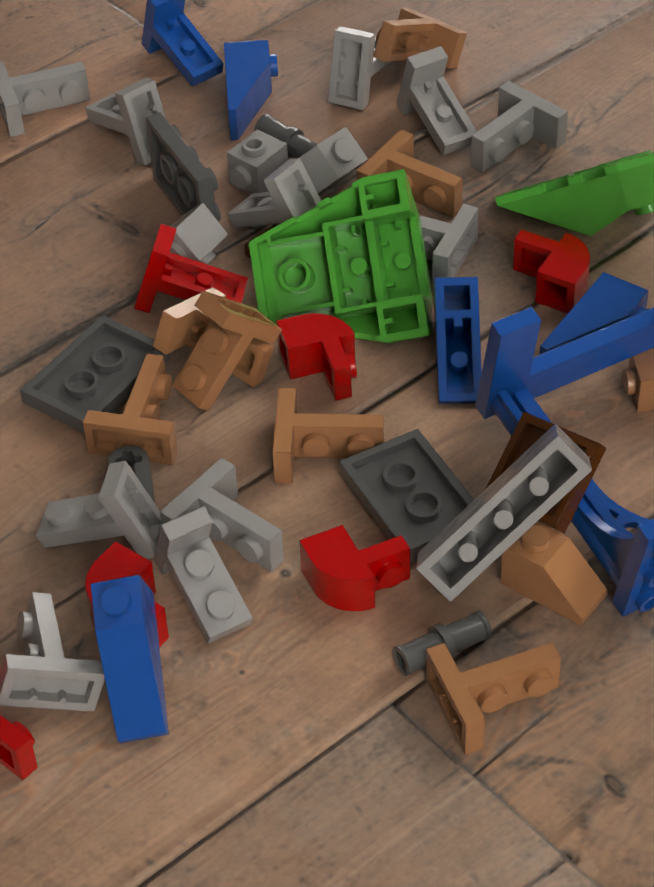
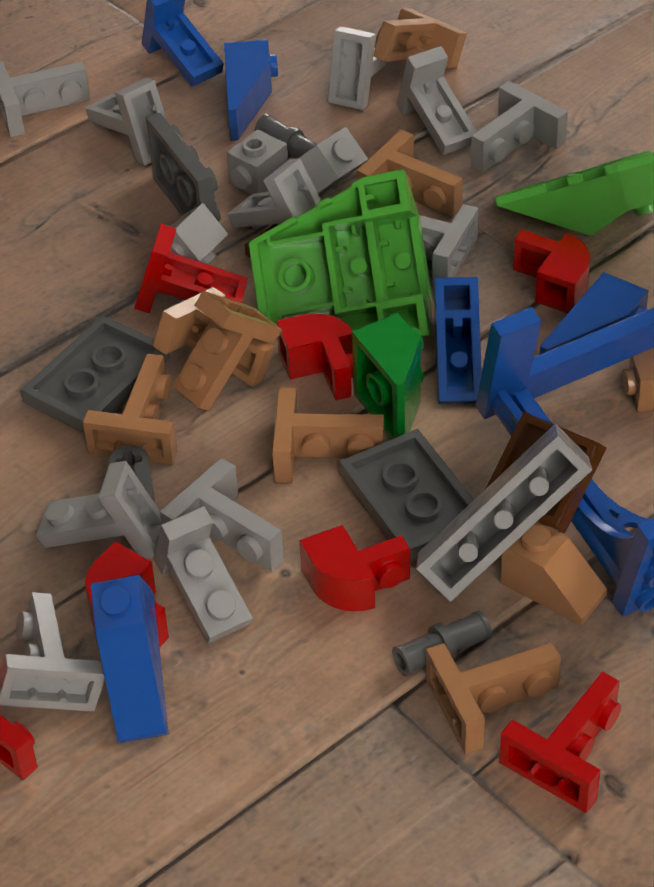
none -> green slope [352,313,424,440]
none -> red bracket [499,671,621,813]

